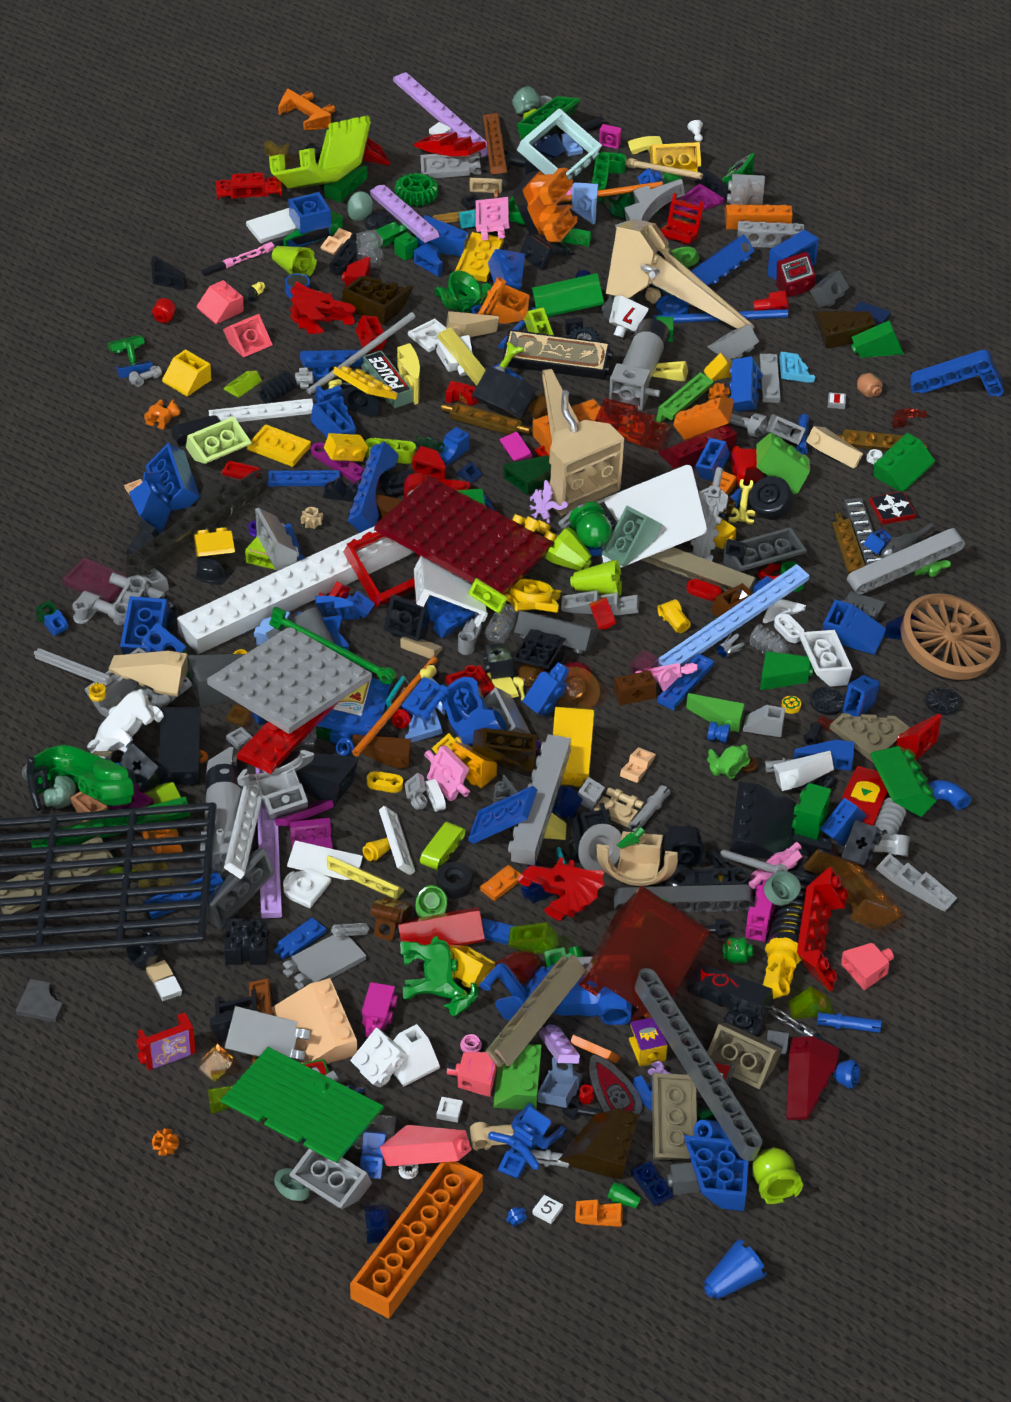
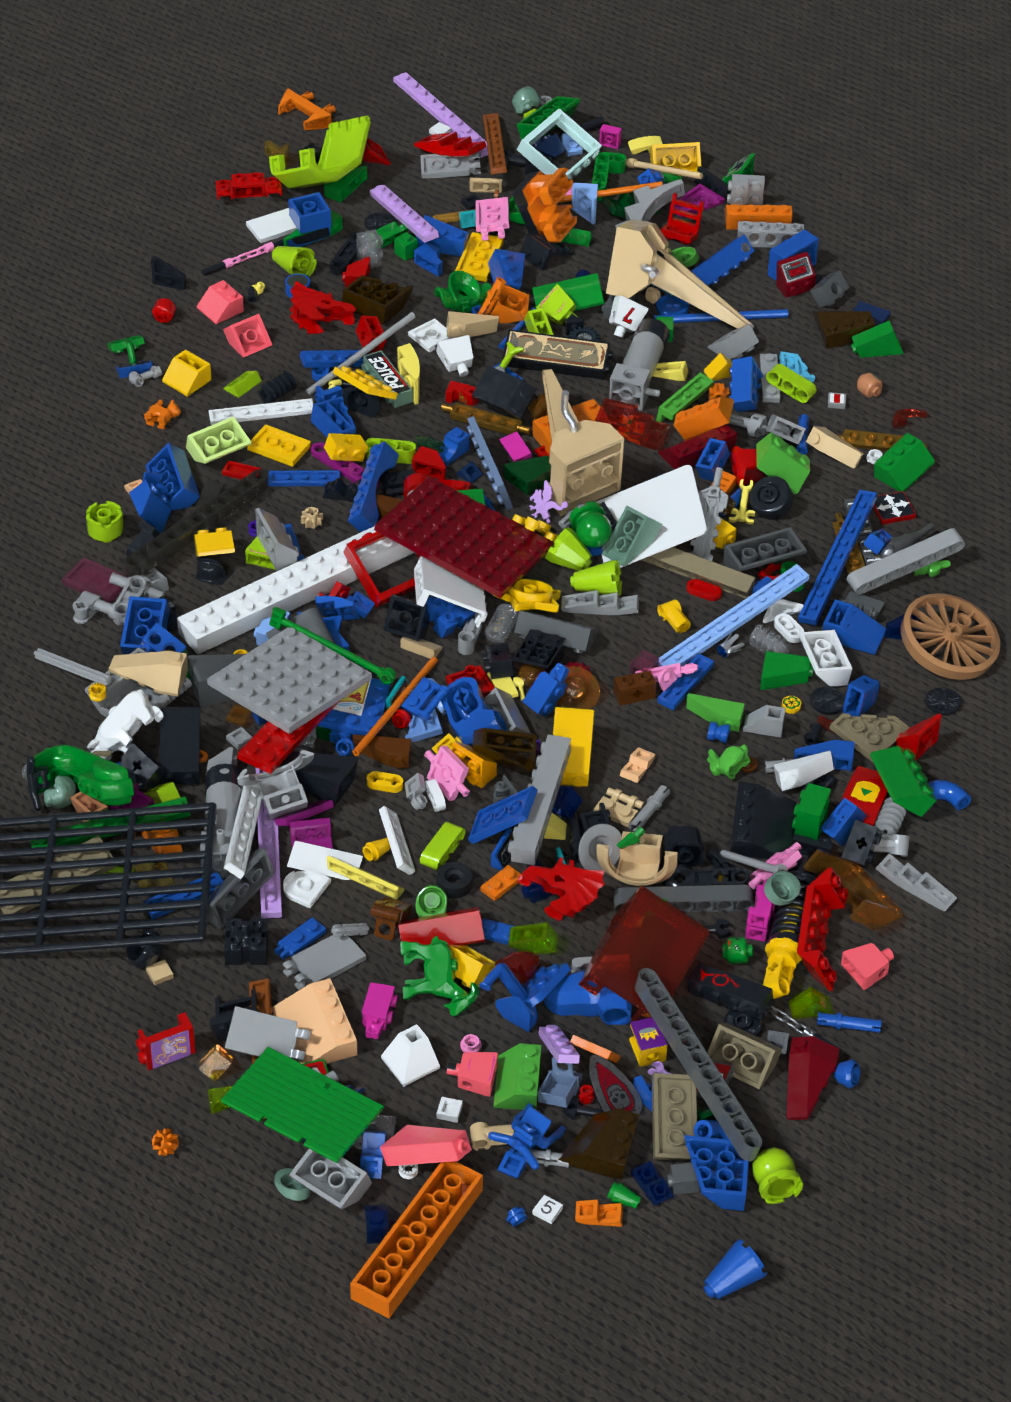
flat silver tile [16,979,63,1023] -> none
blue leg [36,600,68,636] -> none
white tile [155,976,182,1001] -> none
black beam [171,415,221,447] -> none
light grey gear [295,367,314,389] -> none
light nougat slope [320,228,352,255] -> none
sand green hat [347,191,373,221] -> none
white plate [350,1027,407,1087] -> none
green gear [395,173,438,207] -> none
light yellow arm [420,664,439,678] -> none
light yellow slope [437,327,485,386] -> none
lime slope [468,578,508,613] -> none
dark tan piece [485,955,586,1067] -> none
green plate [543,946,584,967] -> none
light grey brick [575,777,605,810] -> none
red bracket [589,597,616,630] -> none
white piece [687,120,703,142] -> none
reddish brown slope [710,583,753,618] -> none
black slope [726,539,747,558] -> none
red piece [754,290,790,311] -> none
blue beam [910,350,1004,397] -> none
none -> lime brick [86,501,124,543]
none -> sand blue plate [467,416,513,510]
none -> slope [491,828,514,870]
none -> lime torso [536,284,578,325]
none -> lime beam [766,364,817,403]
none -> blue plate [798,490,877,625]

